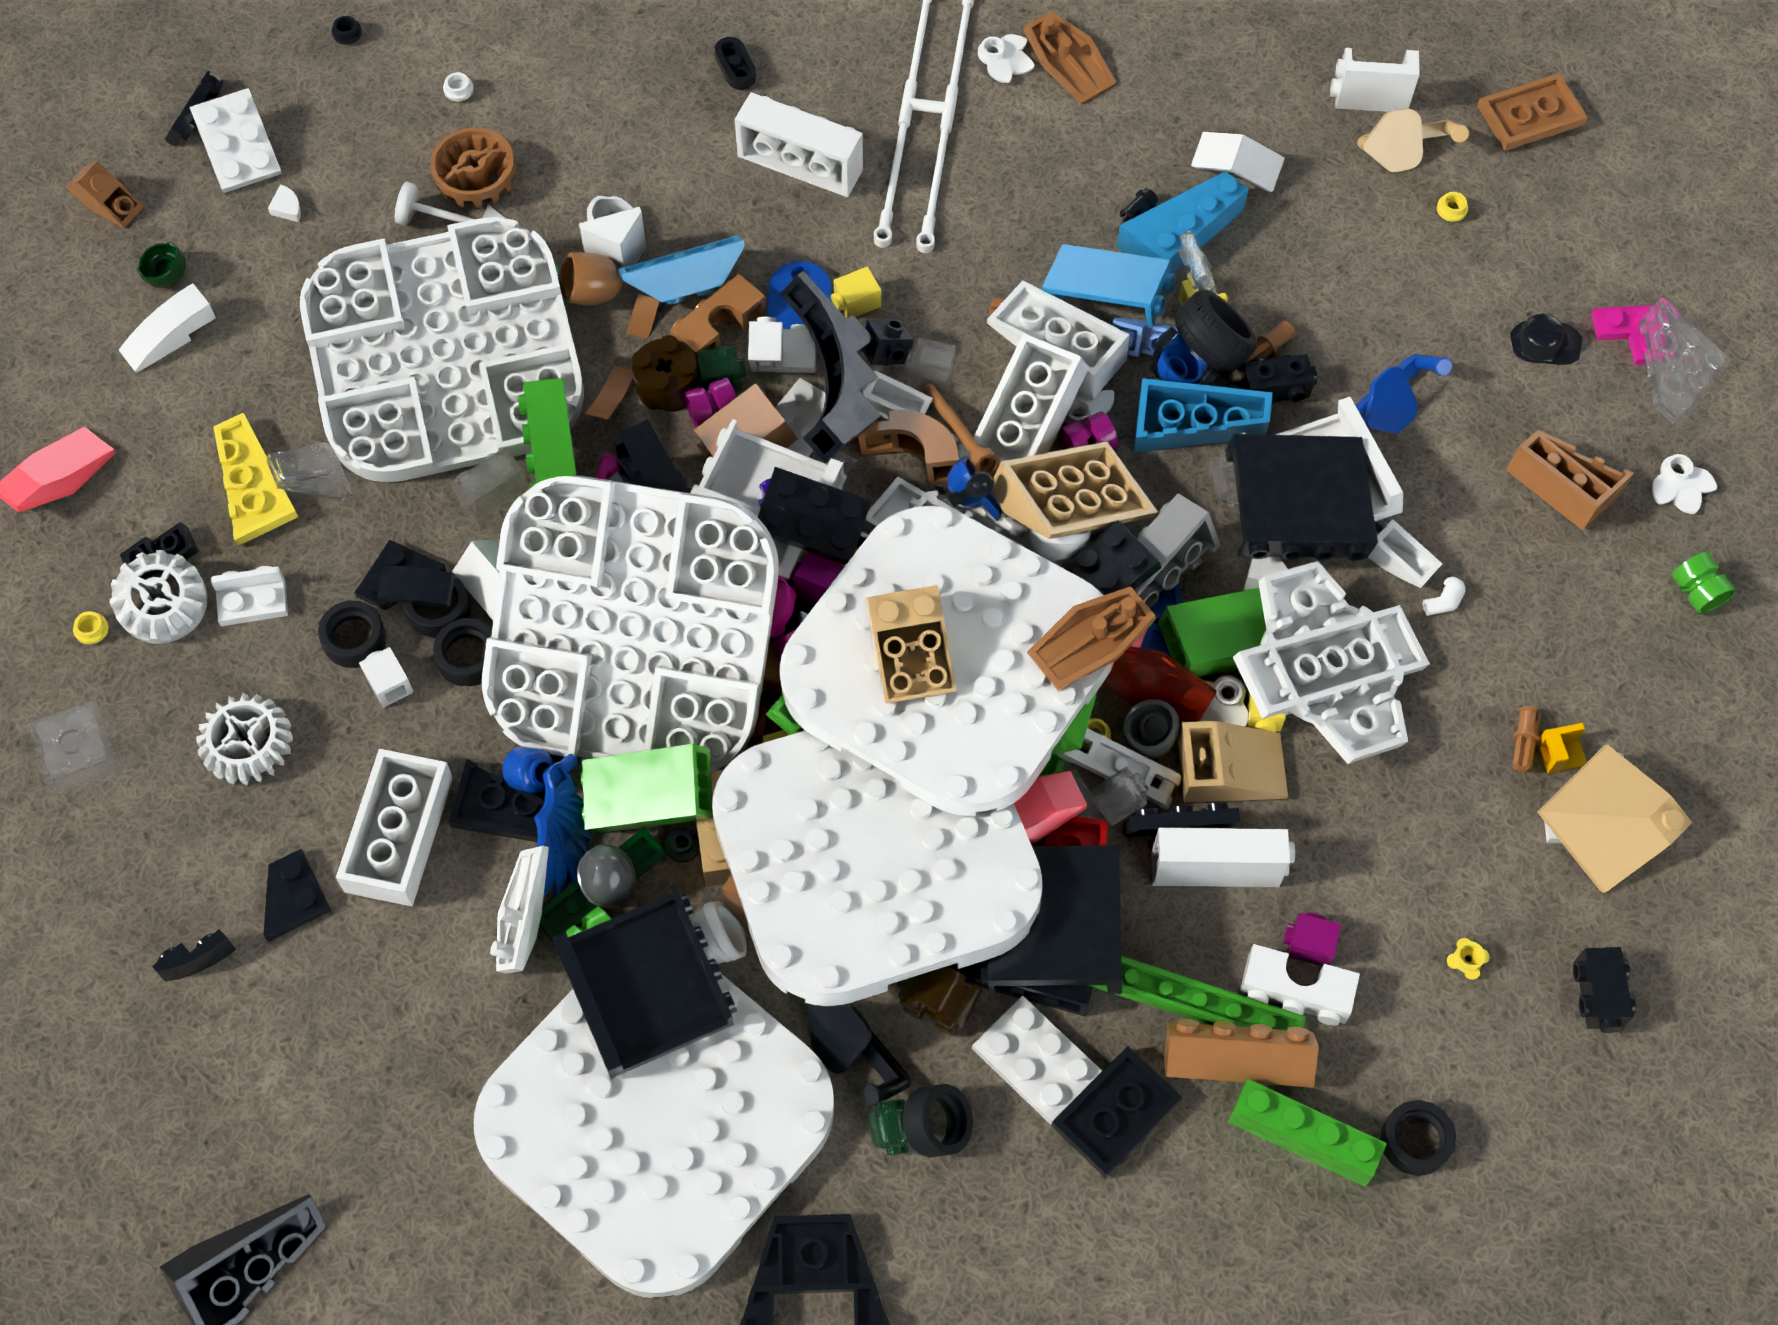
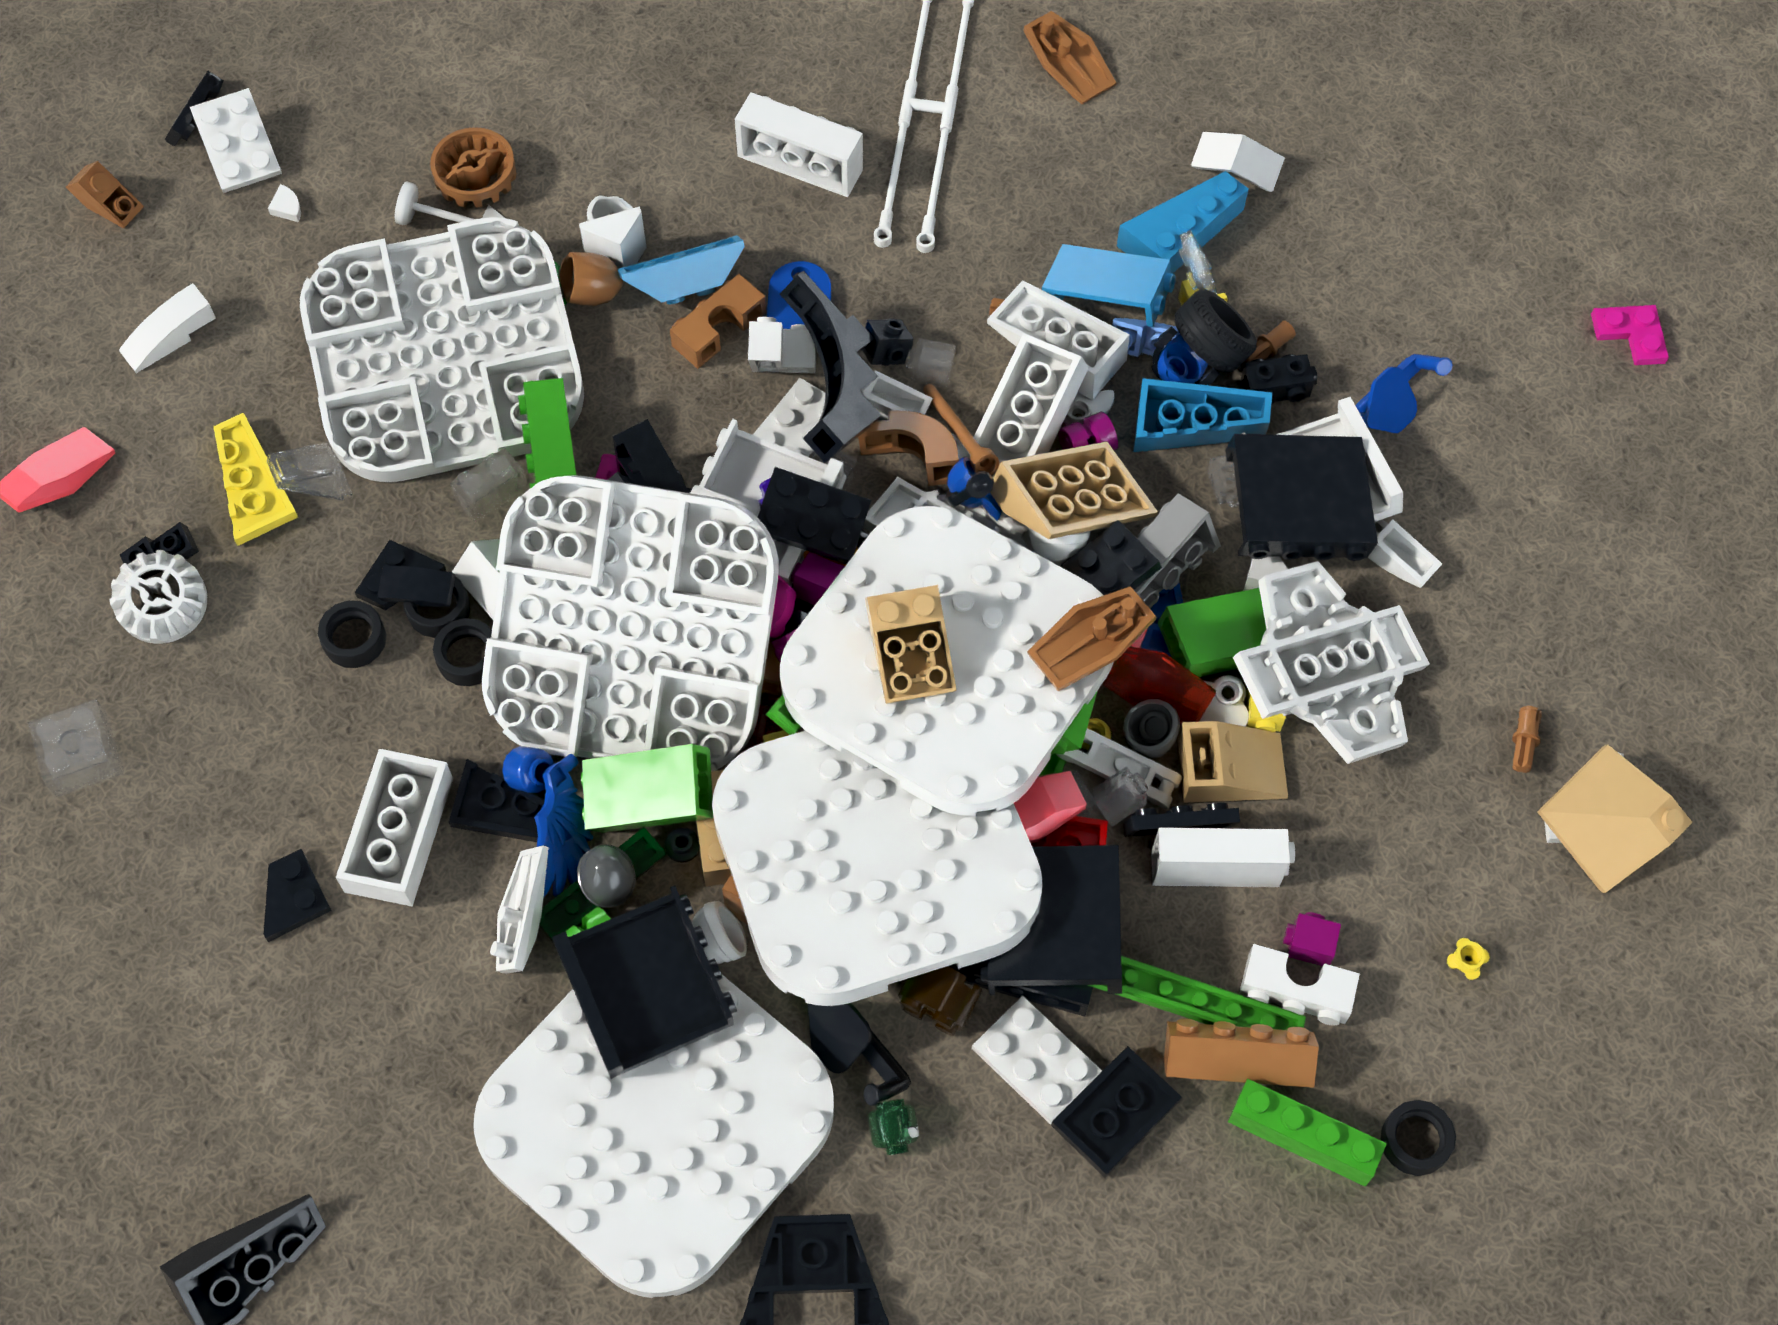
light yellow plate [73,611,109,645] -> none
dark green hair [137,242,186,288] -> none
black slope [152,929,236,982] -> none
white gear [196,693,293,786] -> none
white bracket [211,566,288,626] -> none
black plate [332,16,362,45] -> none
white brick [359,647,413,708] -> none
white plate [443,72,474,102] -> none
medium nougat sticker [584,294,660,419] -> none
dark brown brick [632,335,699,412] -> none
magenta wheel [684,378,737,429] -> none
medium nougat brick [694,383,798,458] -> none
clear green brick [698,346,746,391] -> none
black plate [715,37,756,90] -> none
light yellow brick [831,266,881,319] -> none
black tyre [902,1083,973,1158] -> none
white plate [978,34,1035,83] -> none
black pin [1120,188,1158,222] -> none
white panel [1330,48,1420,112] -> none
tan piece [1357,108,1469,172] -> none
white arm [1422,577,1466,616] -> none
light yellow plate [1437,192,1468,222] -> none
medium nougat plate [1477,73,1588,151] -> none
medium nougat wedge [1506,430,1634,531] -> none
black piece [1510,313,1583,365] -> none
yellow panel [1538,723,1587,774] -> none
black brick [1573,947,1636,1033] -> none
clear plate [1639,297,1732,427] -> none
white plate [1652,454,1717,514] -> none
bright green wheel [1671,552,1736,615] -> none

